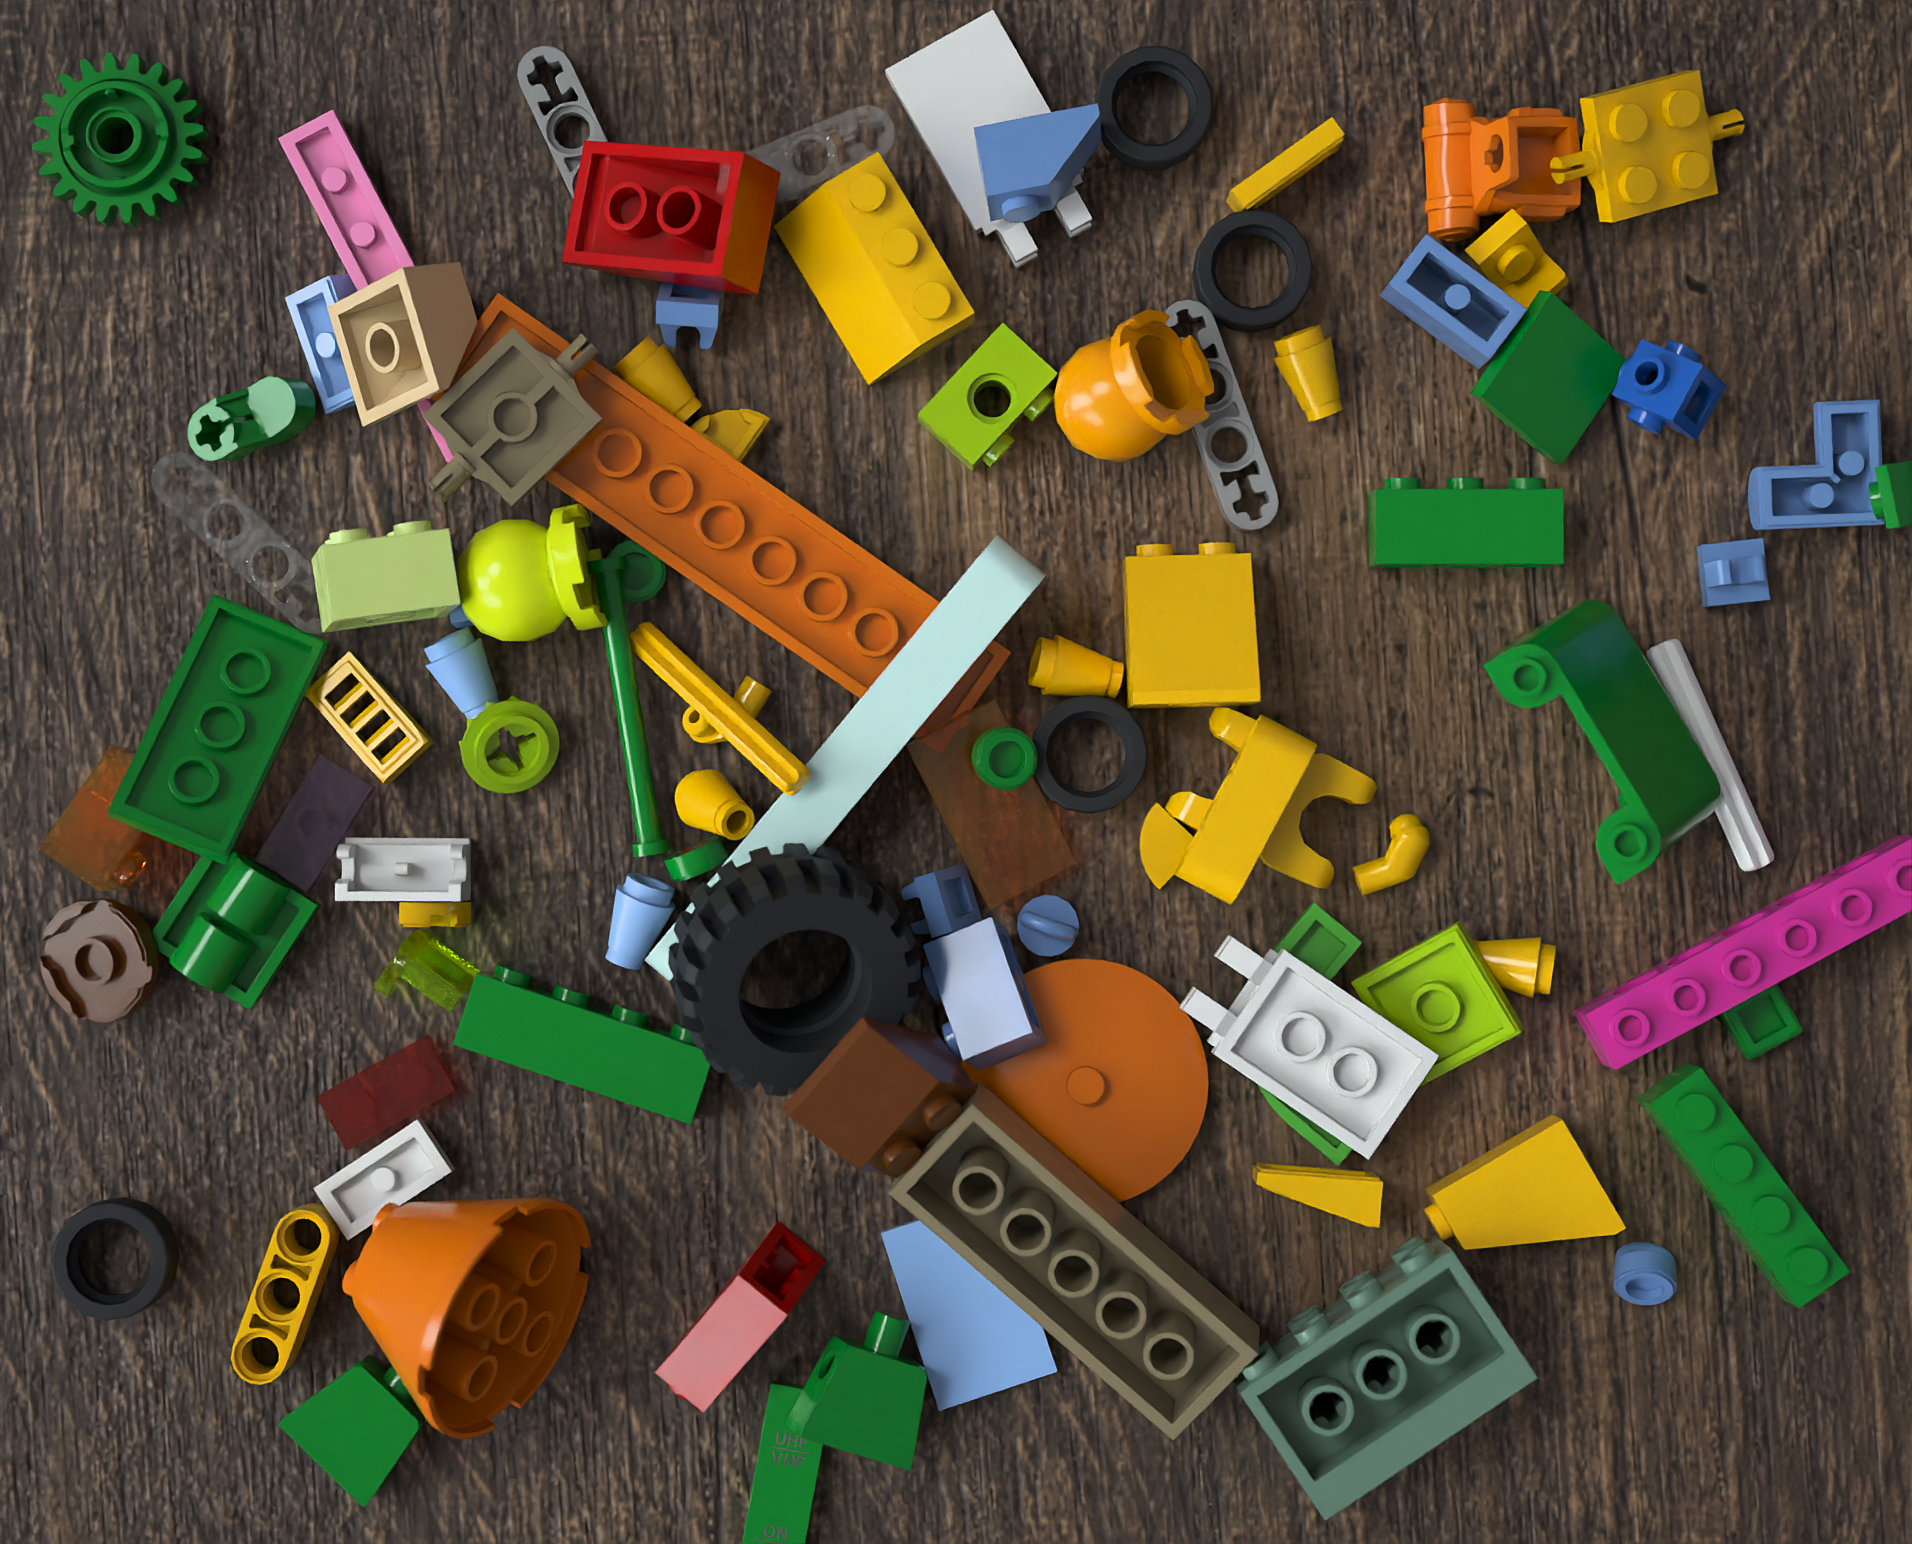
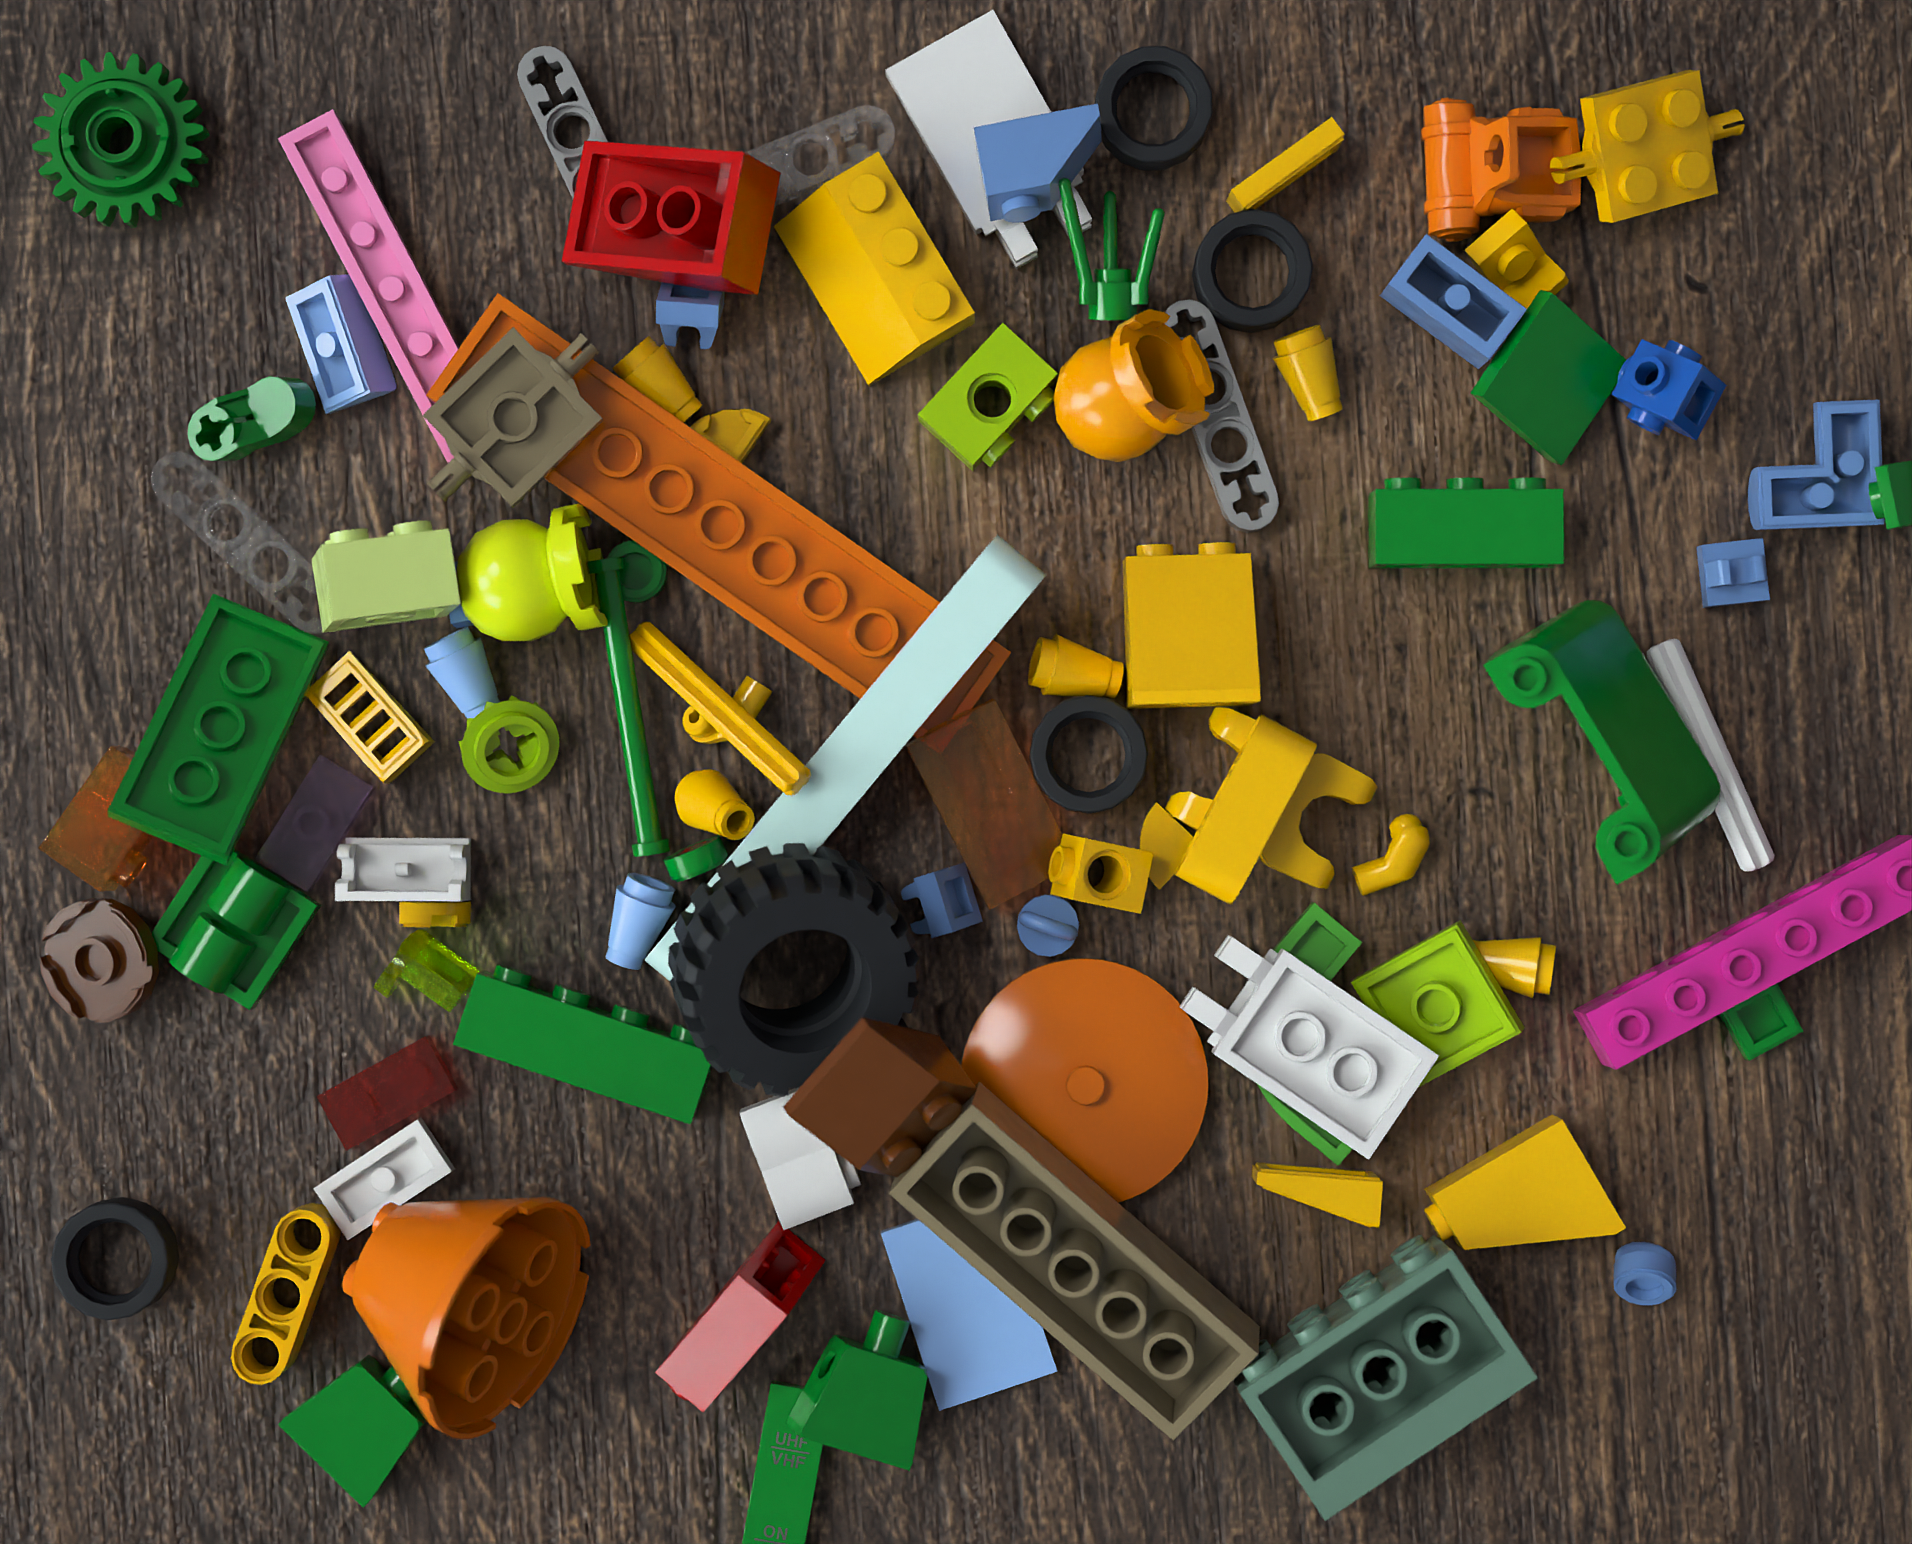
tan slope [327,262,478,427] -> none
brick [922,917,1048,1071] -> none
green tile [972,725,1037,790] -> none
green brick [1635,1062,1850,1309] -> none
none -> white brick [740,1088,861,1230]
none -> yellow brick [1048,834,1154,914]
none -> green plant [1058,178,1165,320]

